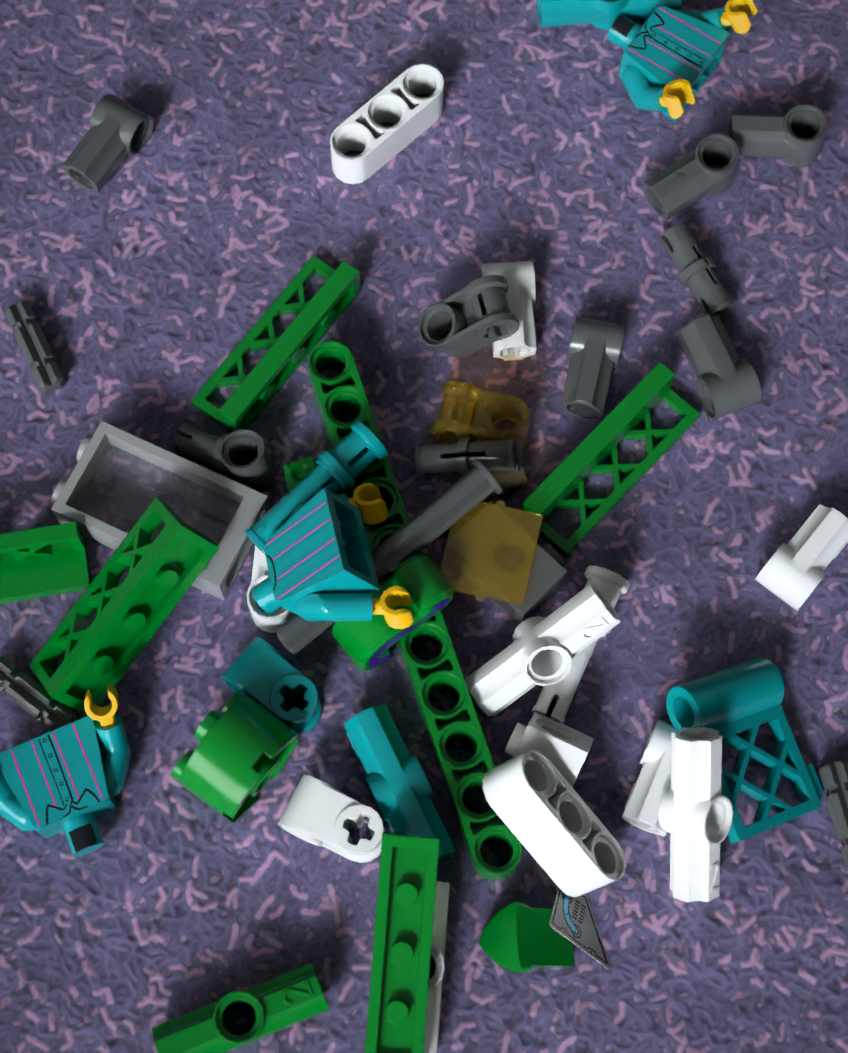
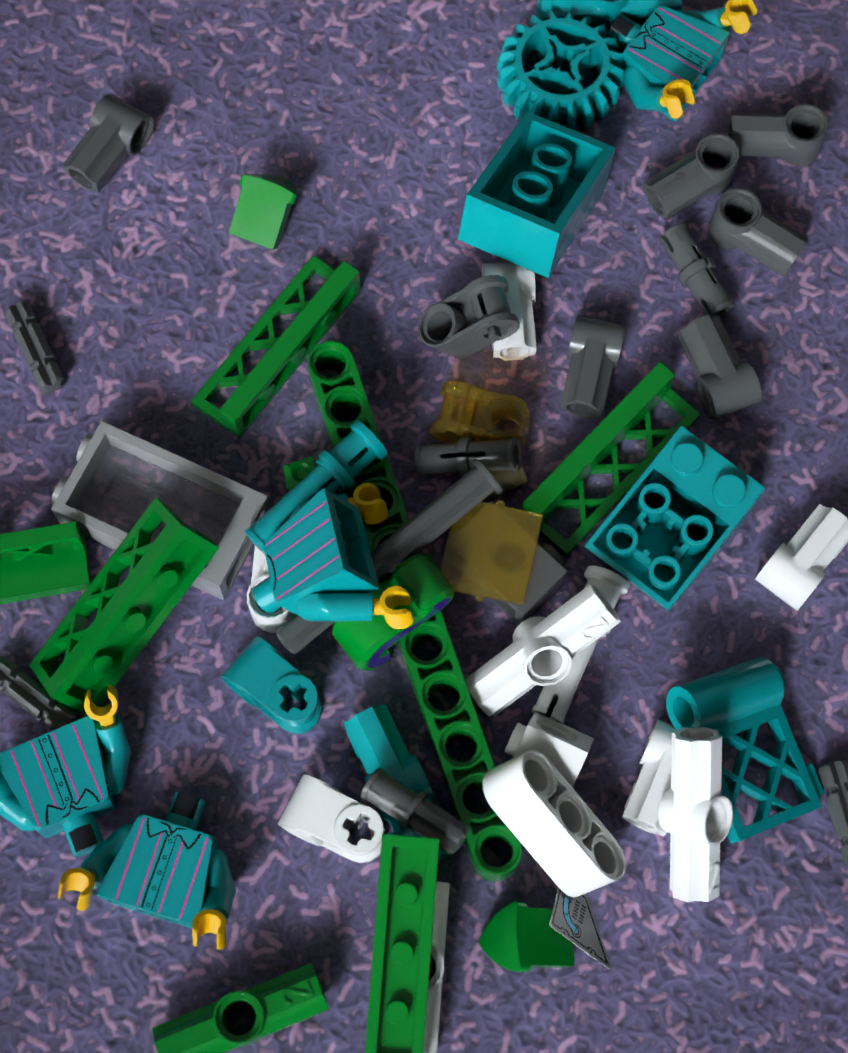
green brick [171,691,299,823] -> none
dark grey pin [172,424,276,492] -> none
white beam [330,64,444,184] -> none
none -> torso [57,792,236,950]
none -> tile [229,174,298,250]
none -> dark grey axle [361,767,469,854]
none -> teal brick [458,111,616,278]
none -> teal gear [497,10,625,131]
none -> teal slope [585,426,766,611]
none -> dark grey piece [708,188,809,277]

